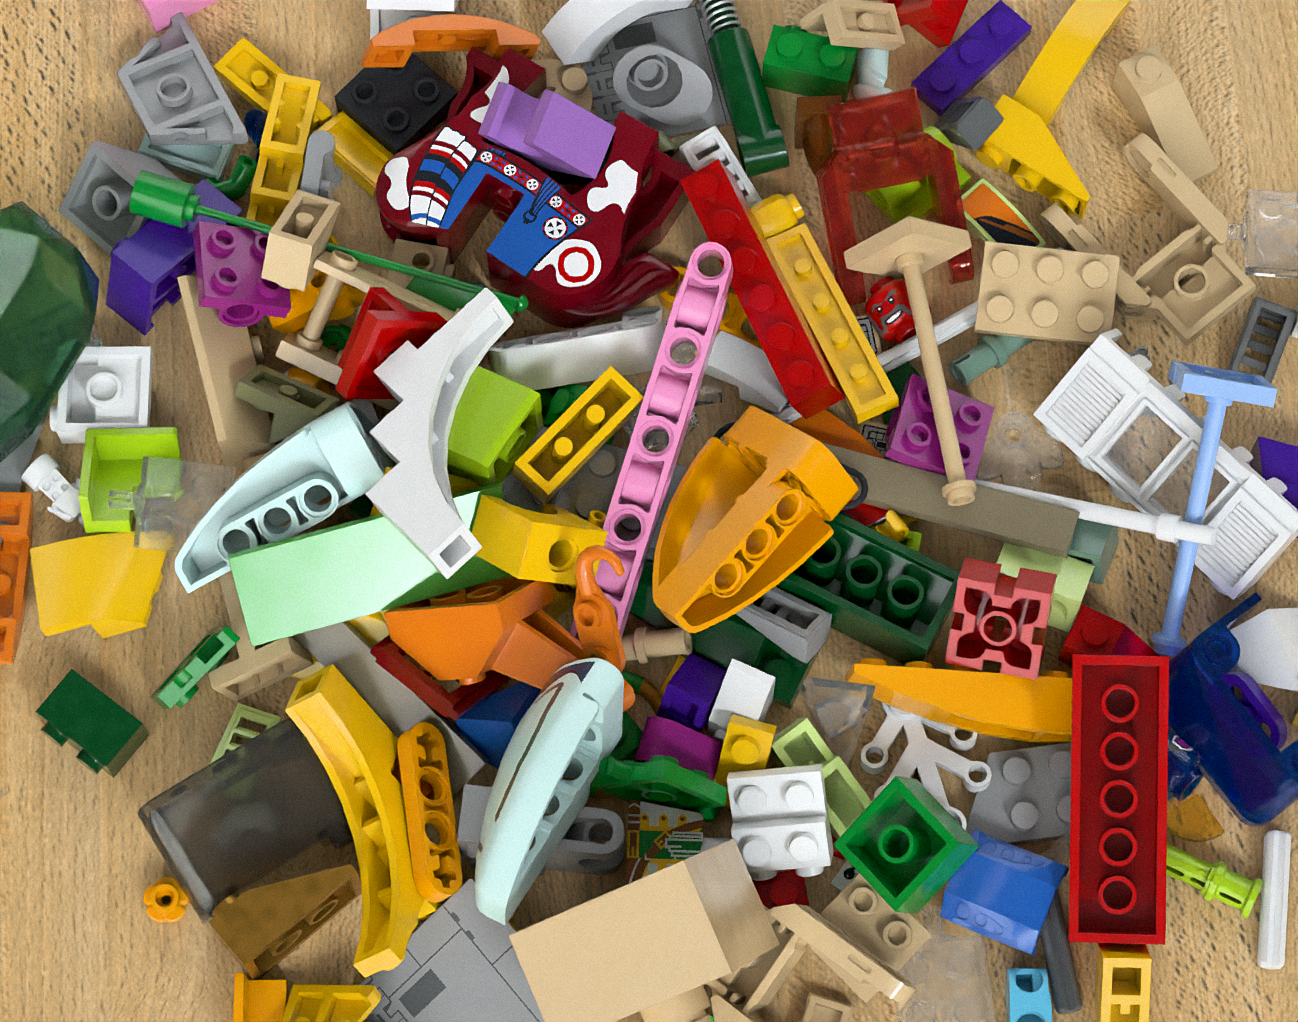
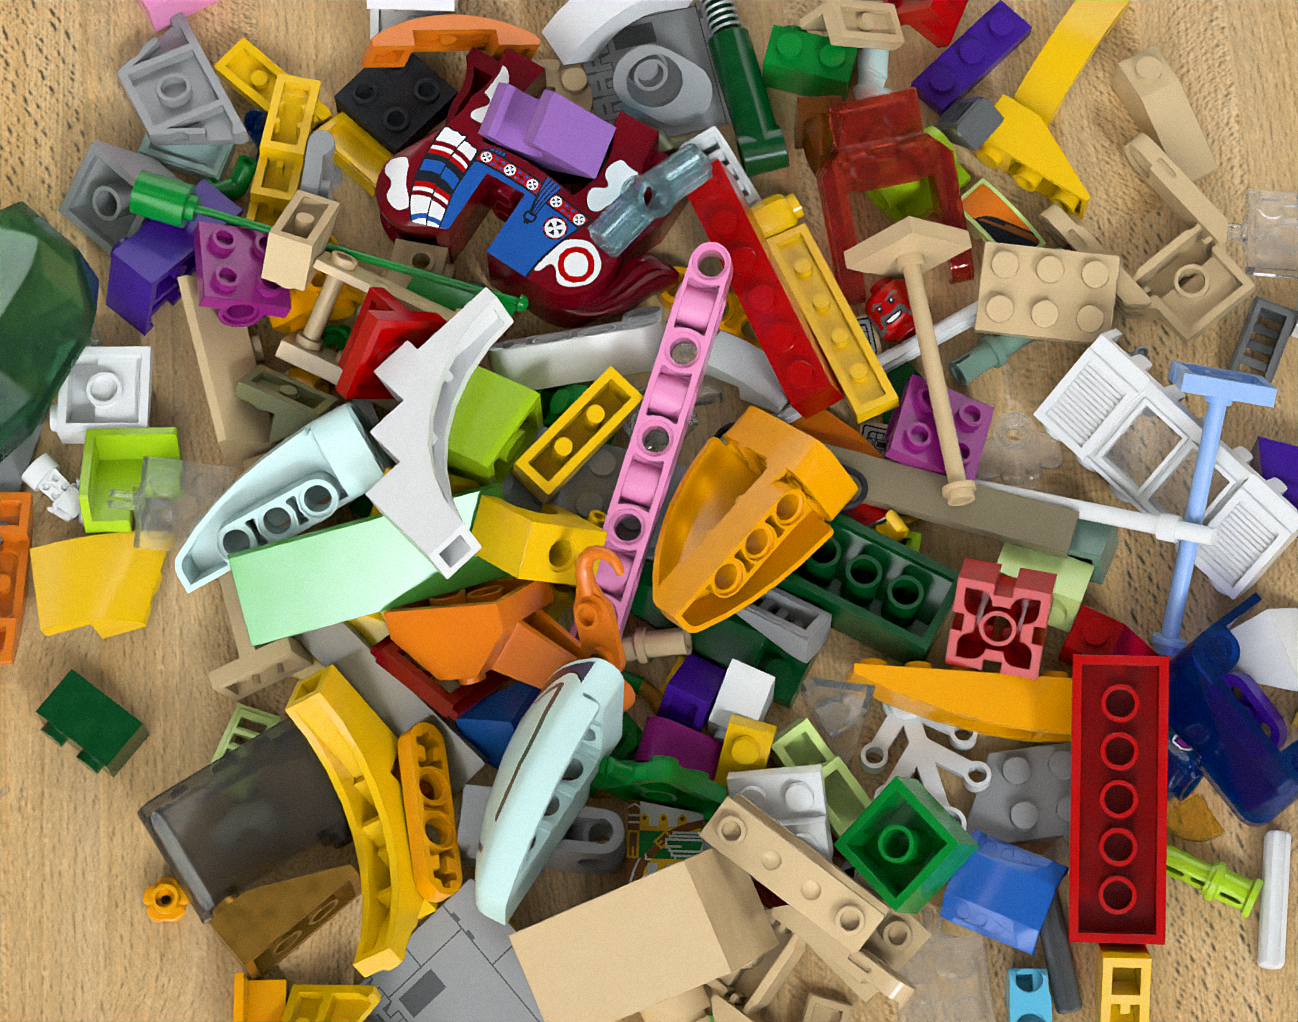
green wing [150,626,240,709] -> none
none -> clear light blue piece [587,143,713,257]
none -> tan fence [698,793,891,955]

